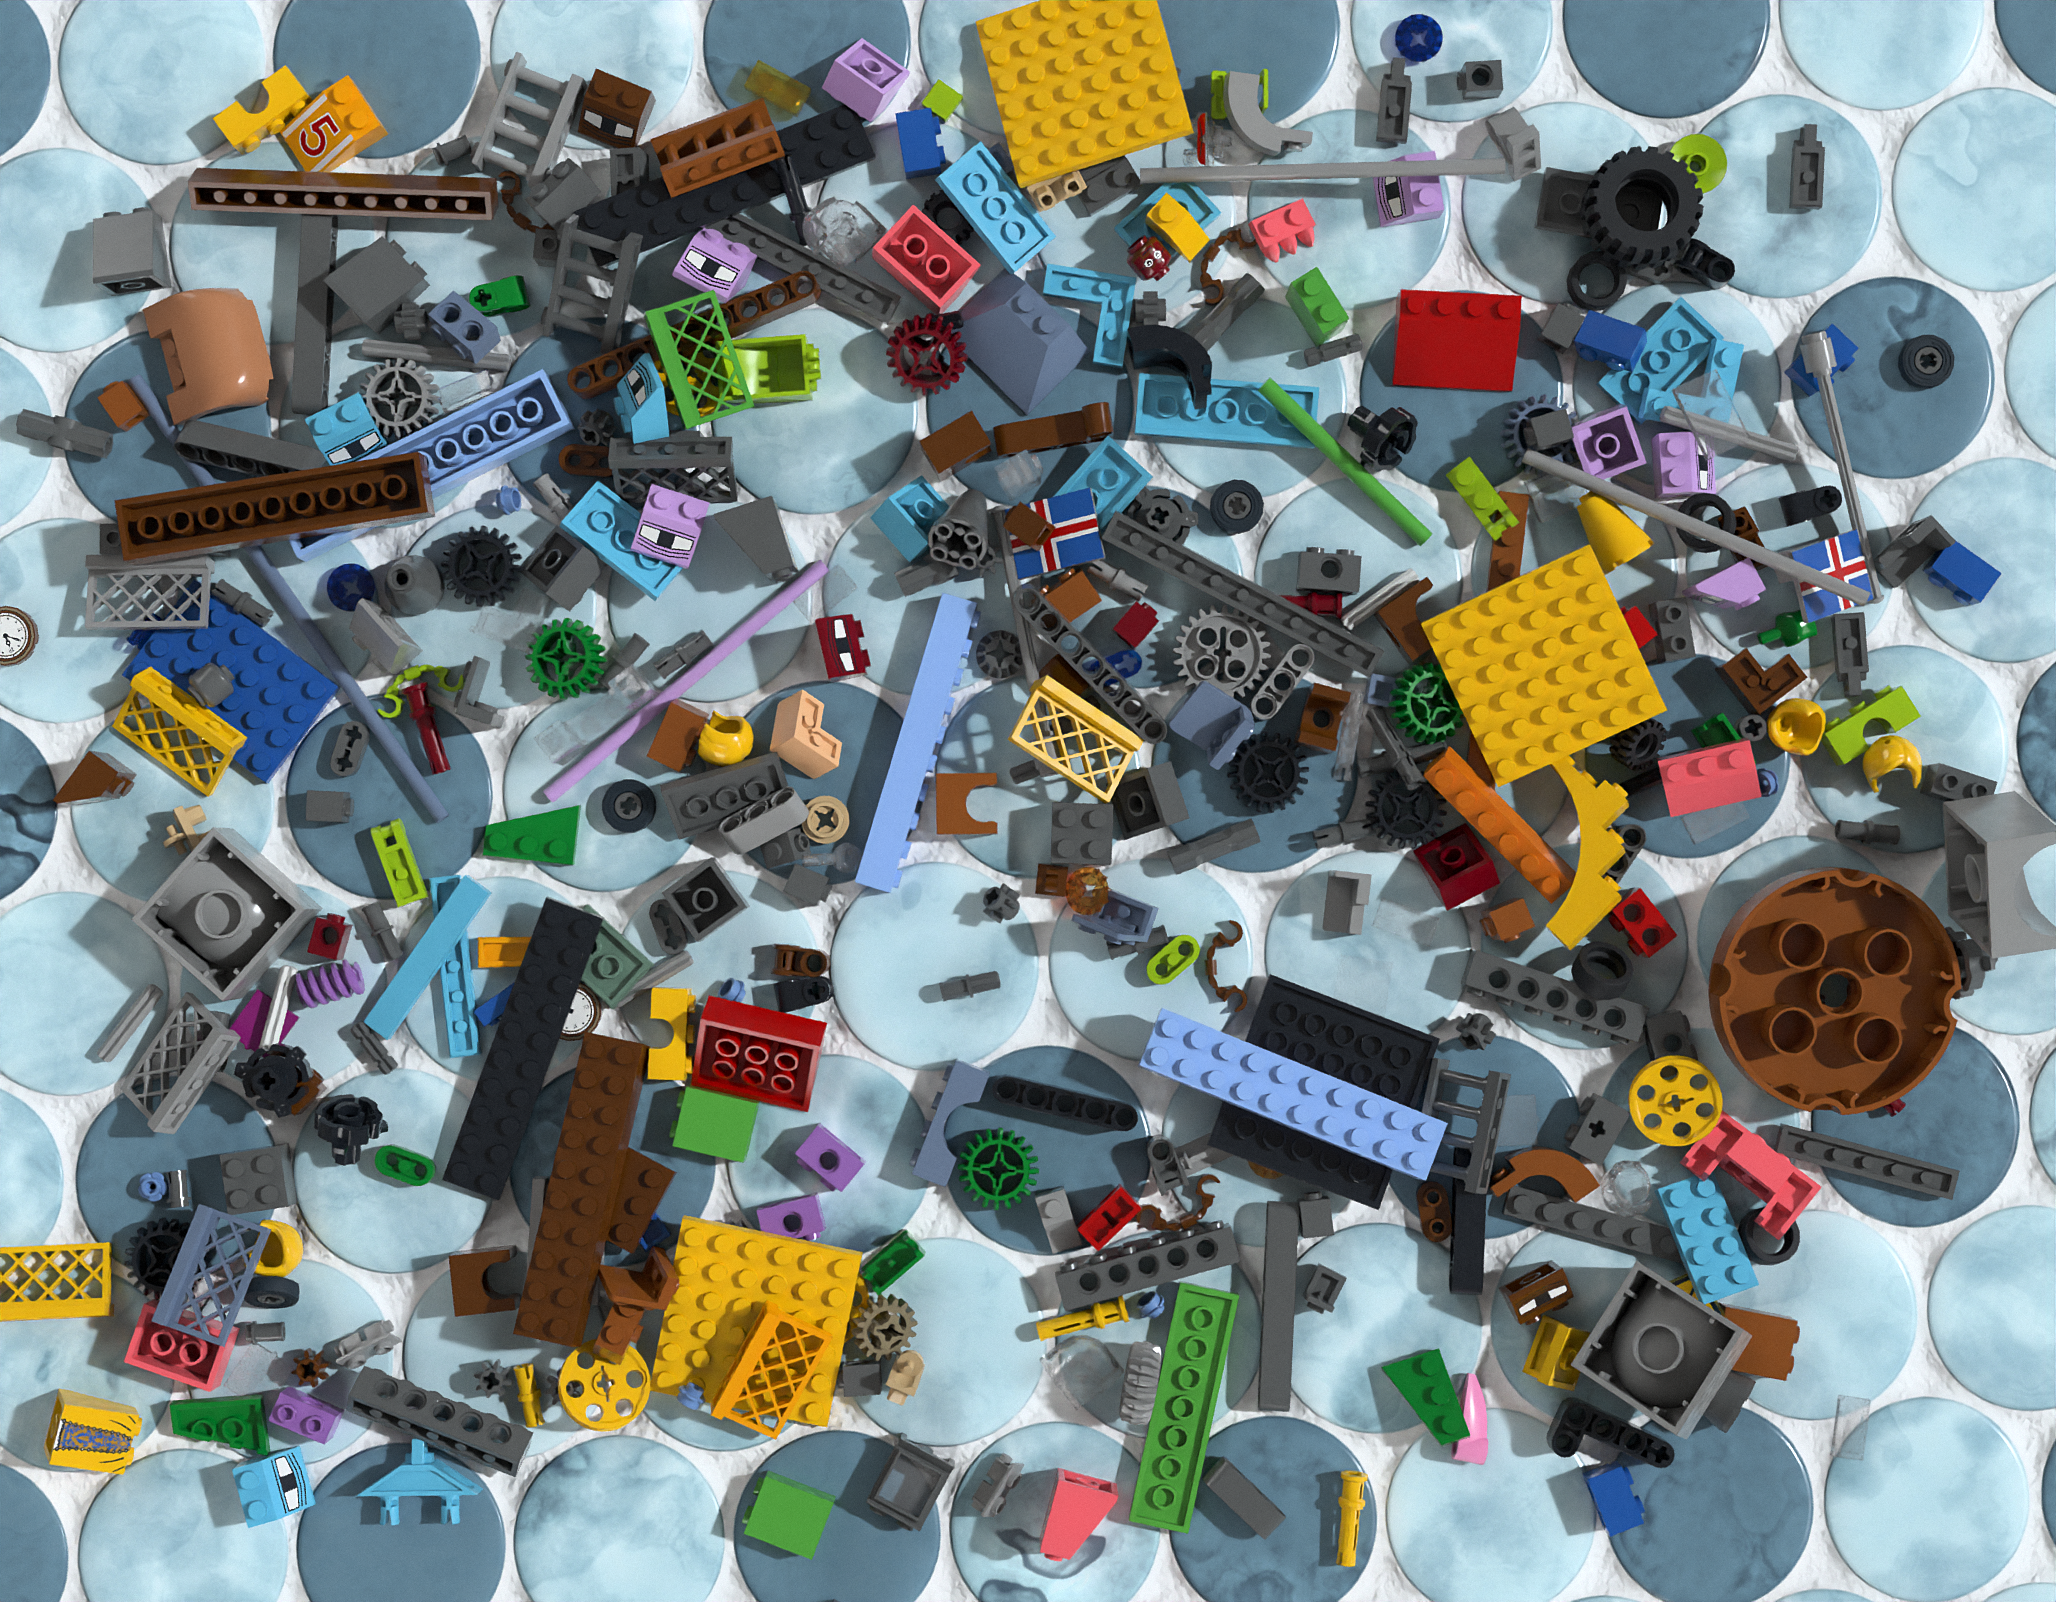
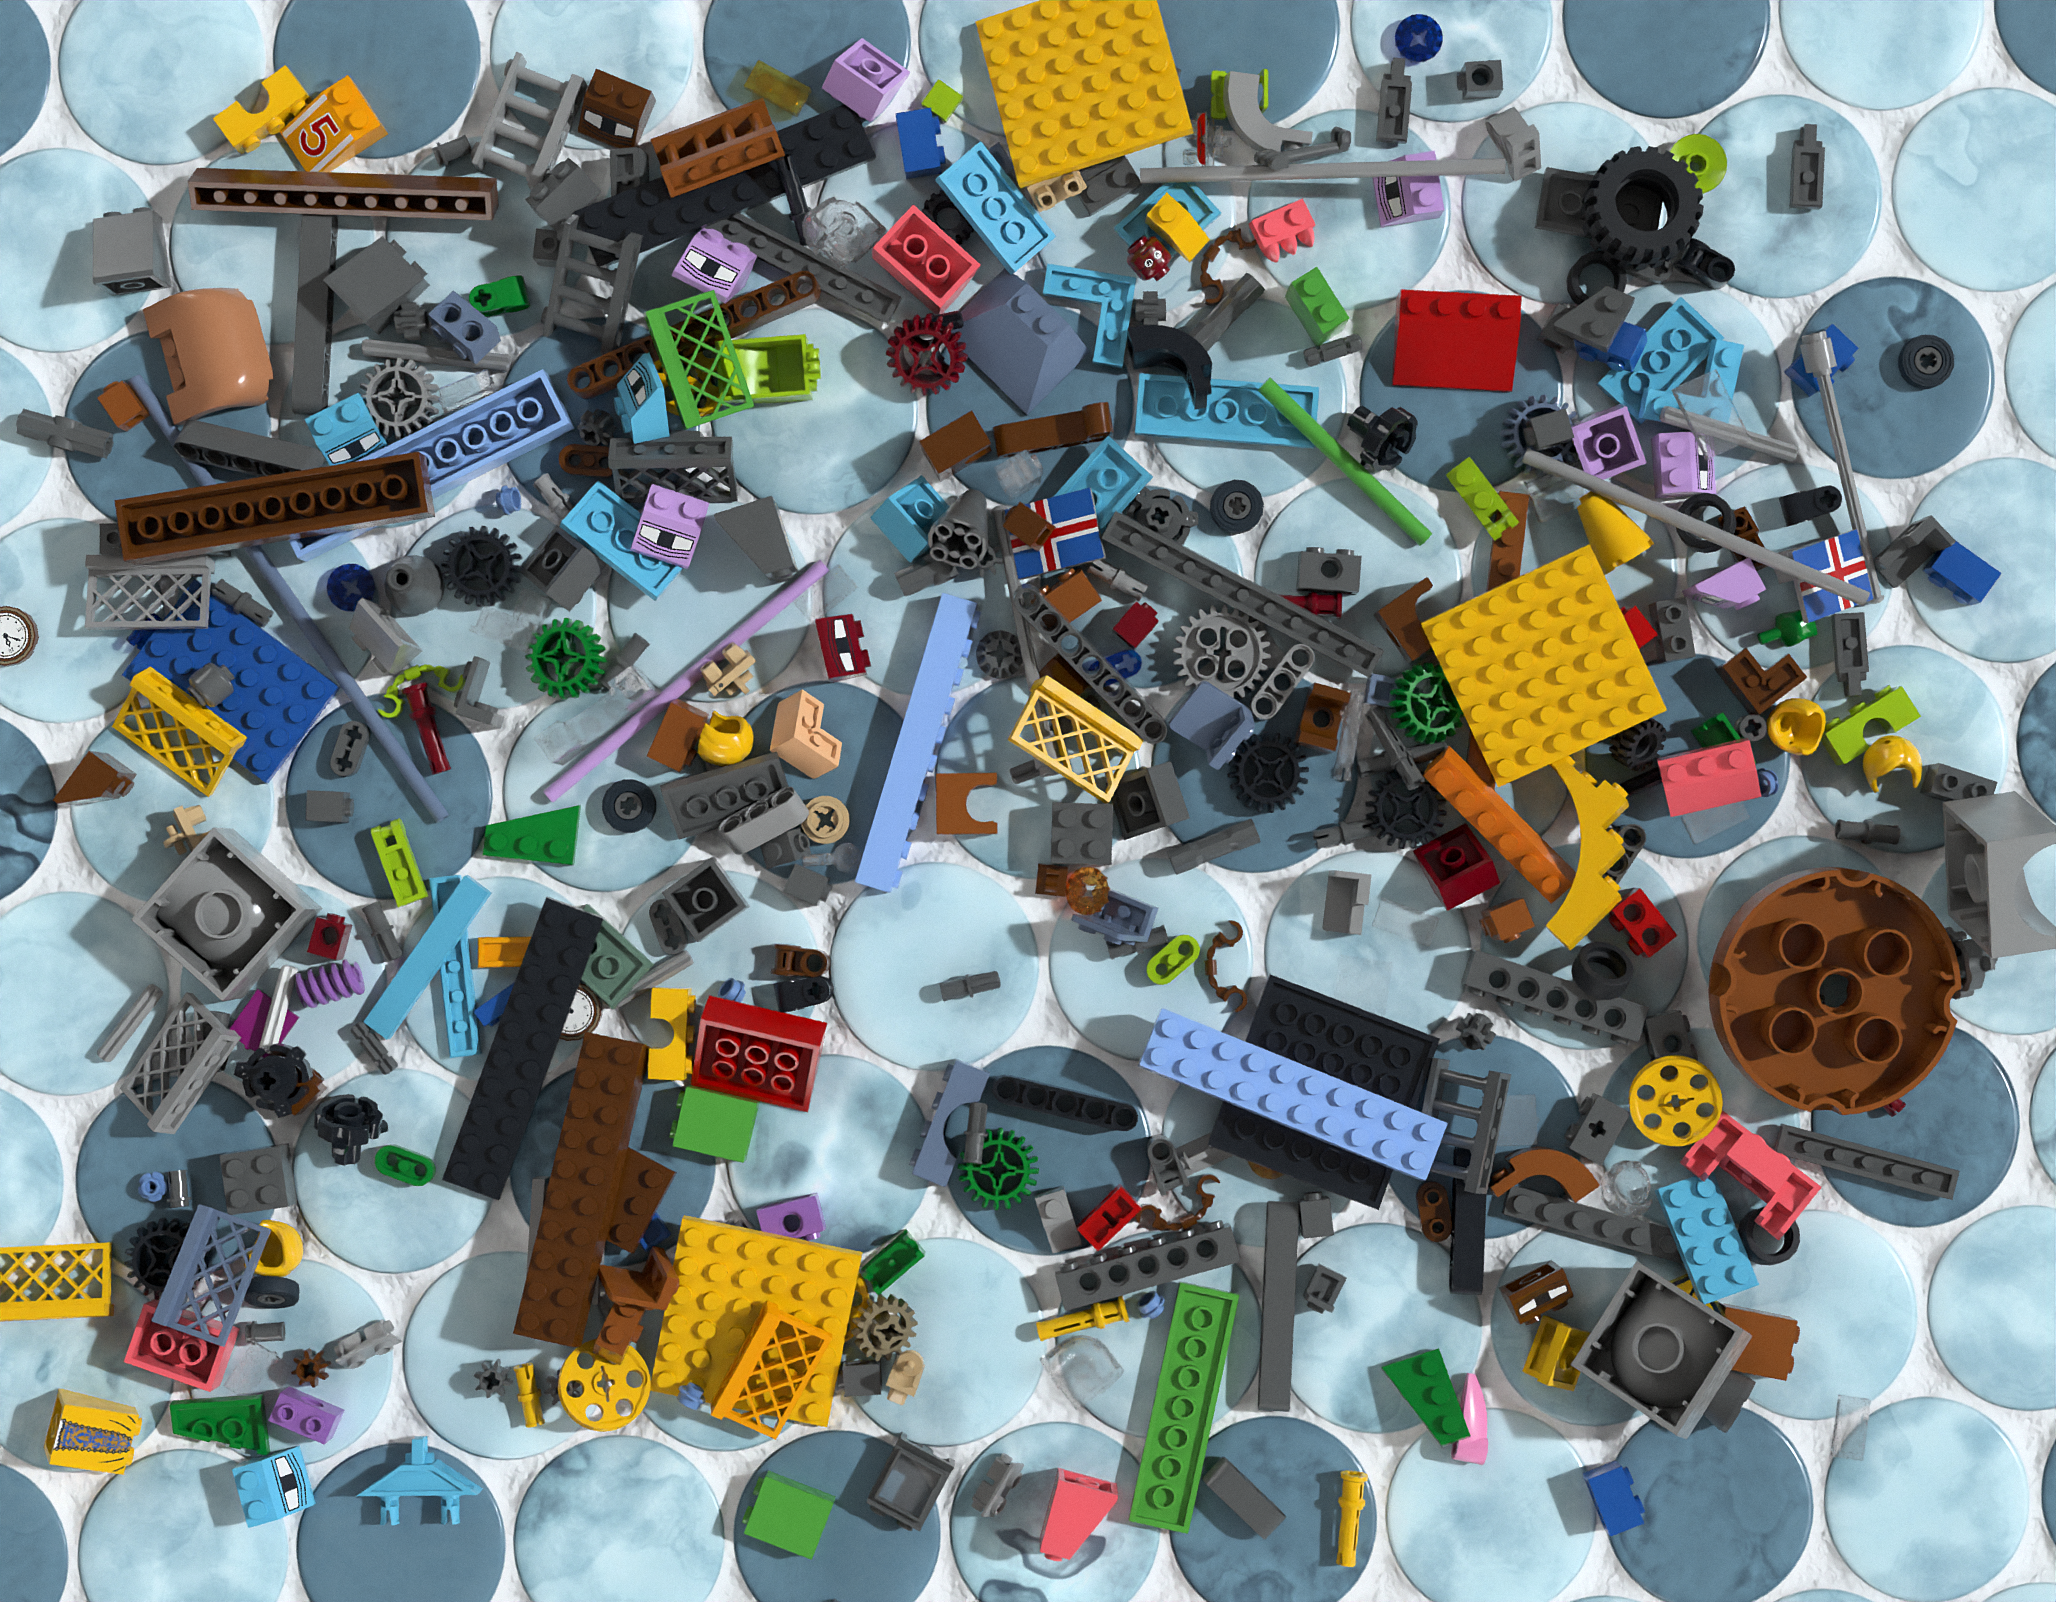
dark grey brick [346,1366,534,1477] -> none
reddish brown piece [449,1245,521,1317] -> none
reddish brown piece [498,171,554,233] -> none
dark grey pin [653,629,713,679] -> none
medium lavender brick [795,1123,866,1192] -> none
dark grey gear [983,883,1020,923] -> none
light grey gear [1119,1341,1162,1425] -> none
white axle [1340,569,1419,631] -> none
black beam [1546,1397,1675,1468] -> none
none -> tan hips [700,642,756,696]
none -> dark grey axle [963,1102,988,1164]
none -> dark grey hinge [1254,127,1351,170]
none -> dark grey wing [1554,286,1635,353]

